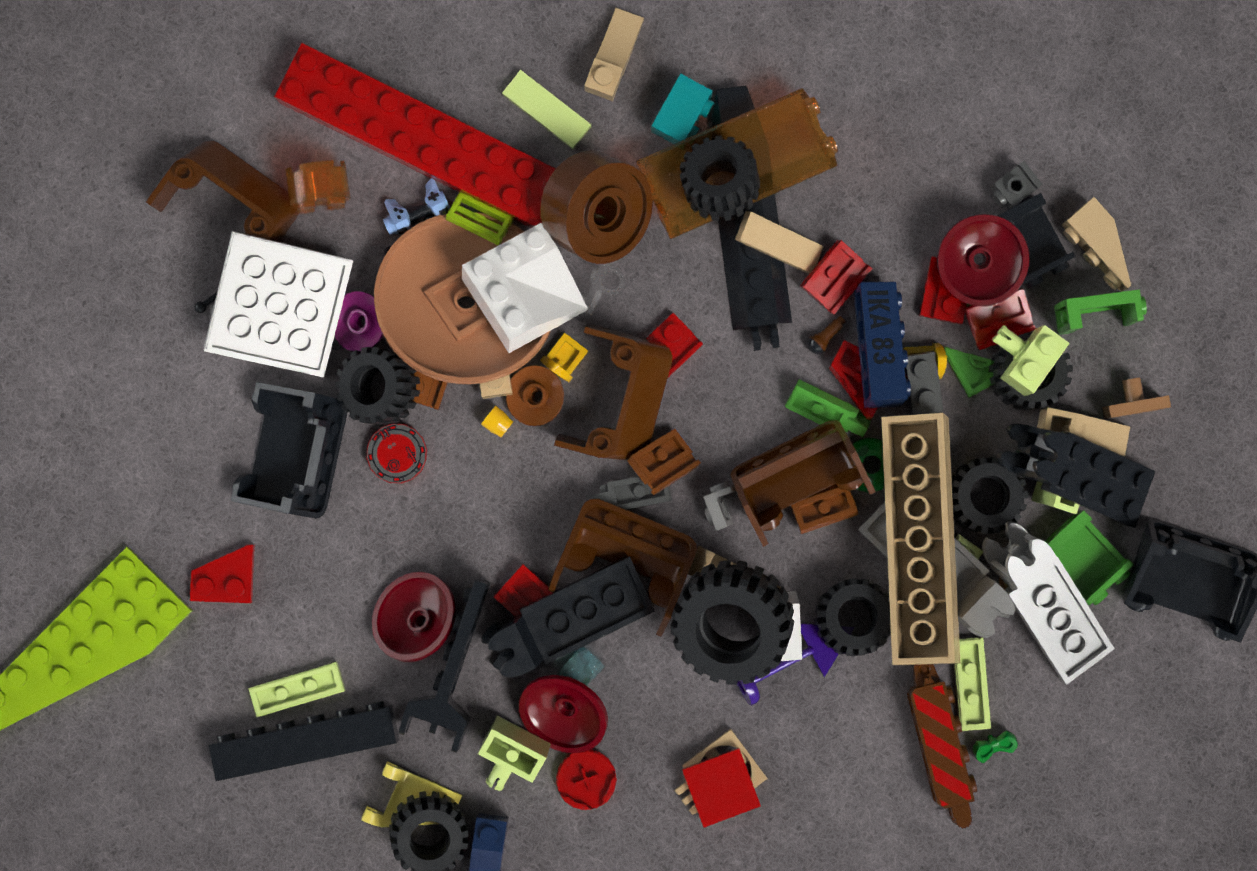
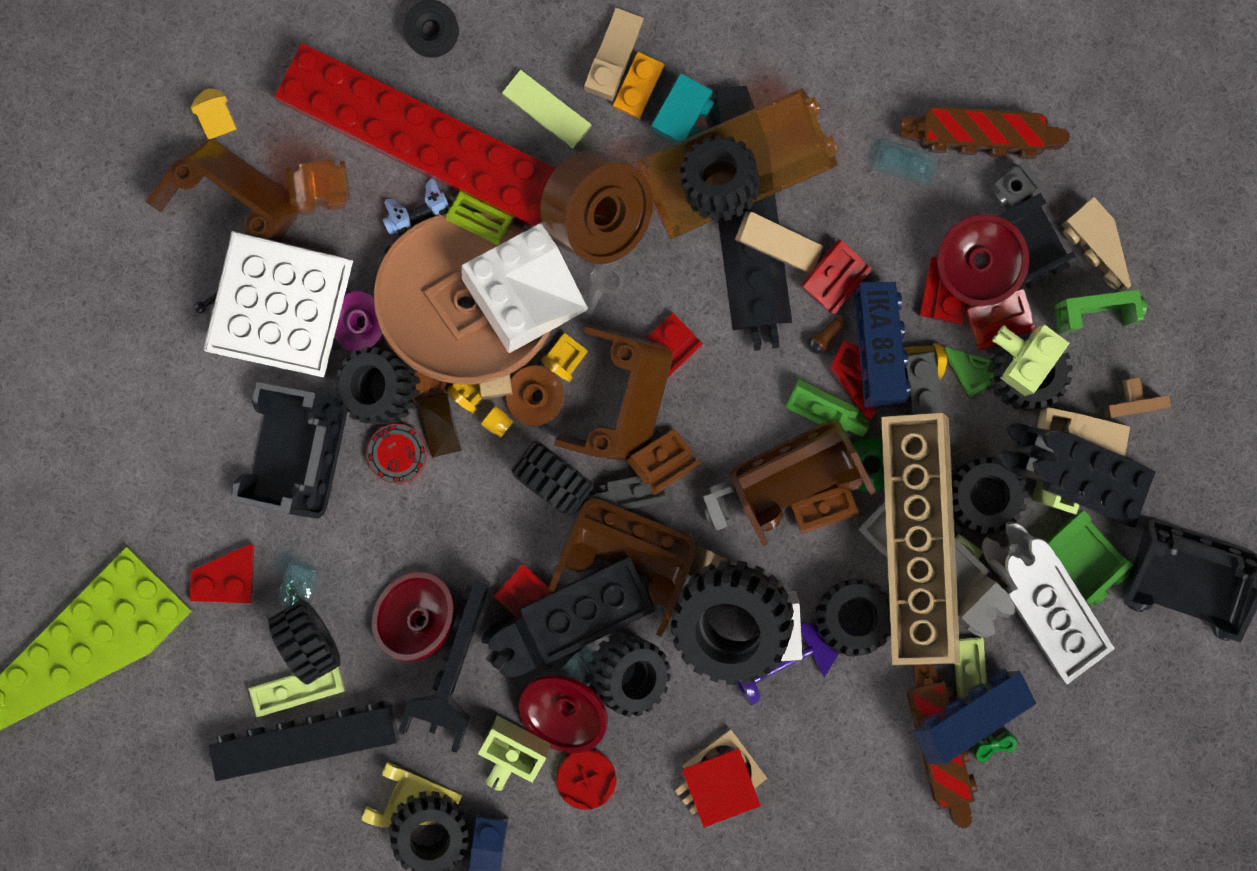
none -> yellow tile [191,88,237,140]
none -> black tyre [268,600,341,685]
none -> clear light blue rock [279,562,320,609]
none -> black tyre [403,0,459,58]
none -> dark brown slope [417,392,462,458]
none -> yellow tile [446,383,482,413]
none -> black tyre [511,441,594,517]
none -> black tyre [586,633,671,717]
none -> light orange plate [613,52,665,120]
none -> clear light blue plate [872,140,938,187]
none -> reddish brown hinge [900,106,1070,159]
none -> dark blue brick [913,669,1037,764]

